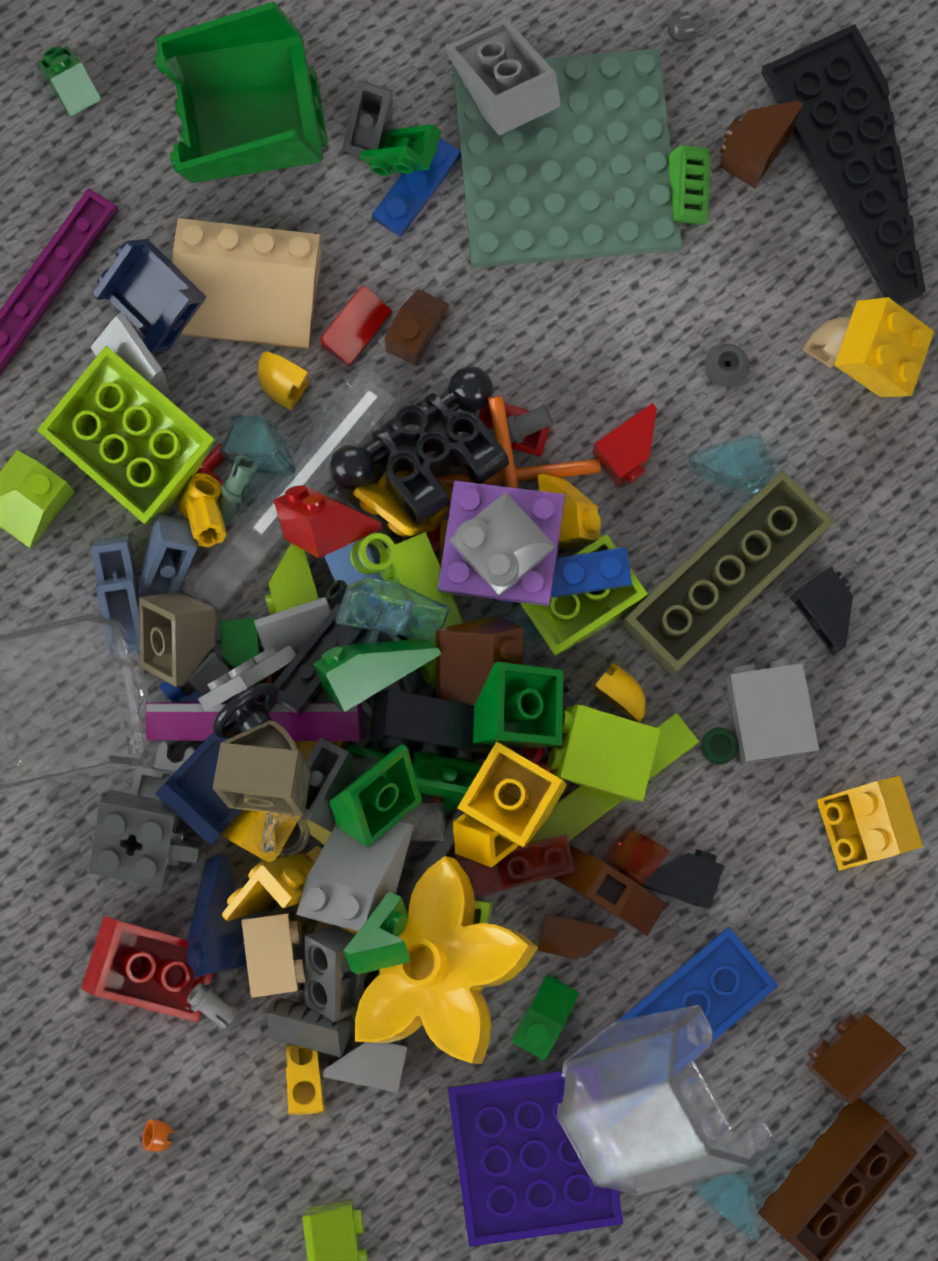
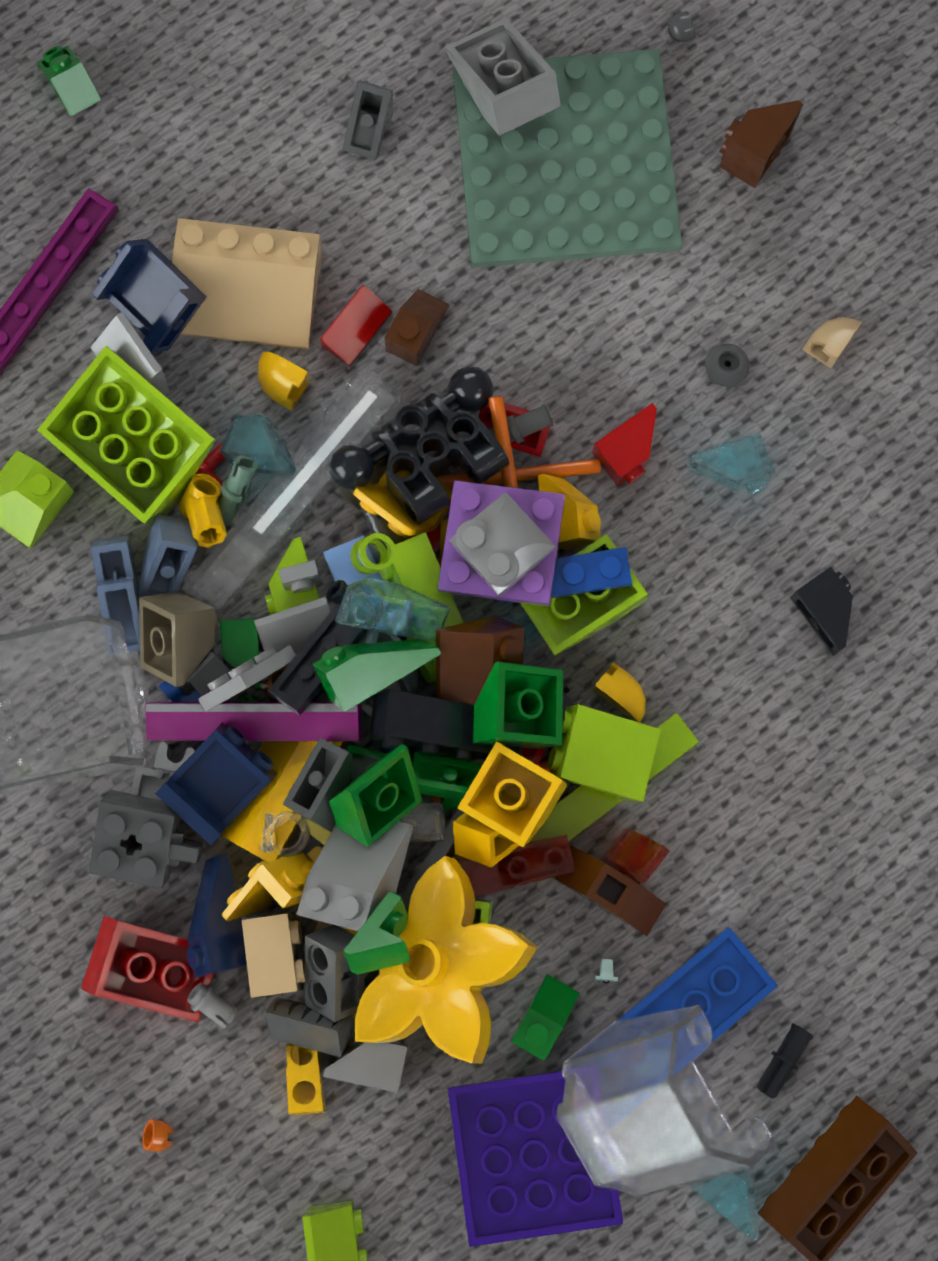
green windscreen [155,2,328,183] -> none
dark tan piece [212,683,311,816] -> none
red slope [273,485,382,558] -> none
green bracket [360,124,442,176] -> none
blue plate [372,138,461,238] -> none
reddish brown slope [537,914,619,960] -> none
olive brick [621,470,835,678] -> none
black slope [636,849,724,909] -> none
bright green slope [667,145,710,225] -> none
dark green tile [700,727,738,765] -> none
light grey brick [725,659,819,765] -> none
black wing [761,24,926,306] -> none
reddish brown slope [805,1012,906,1104] -> none
yellow slope [817,775,923,871] -> none
yellow brick [834,297,935,397] -> none
none -> light grey plate [278,560,321,593]
none -> light aqua piece [594,959,618,984]
none -> black axle [757,1023,814,1099]

